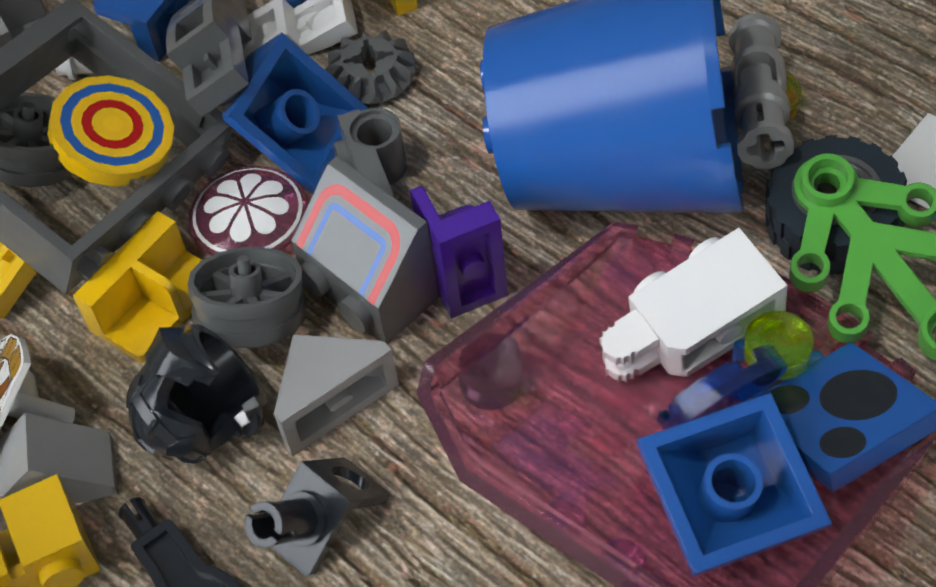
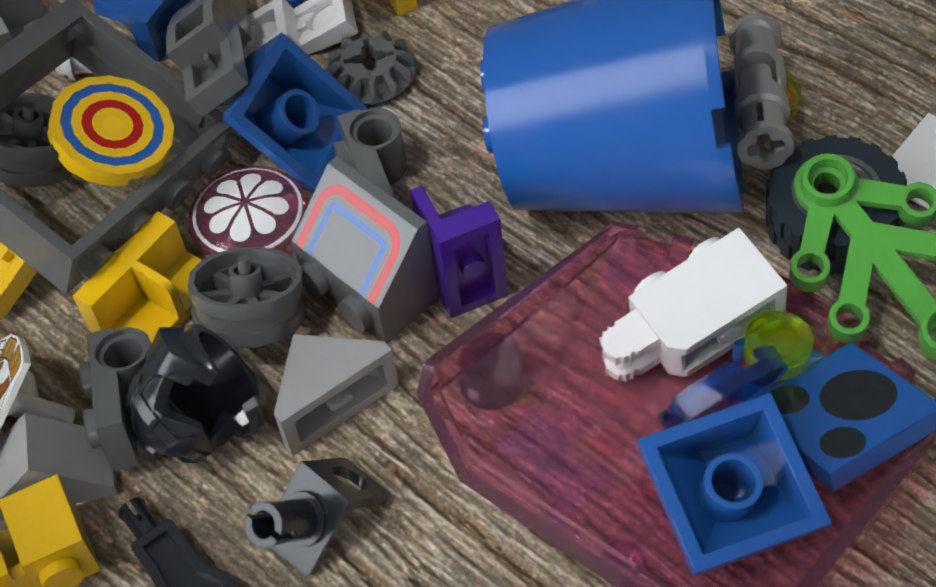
none -> dark grey plate [79,327,151,472]

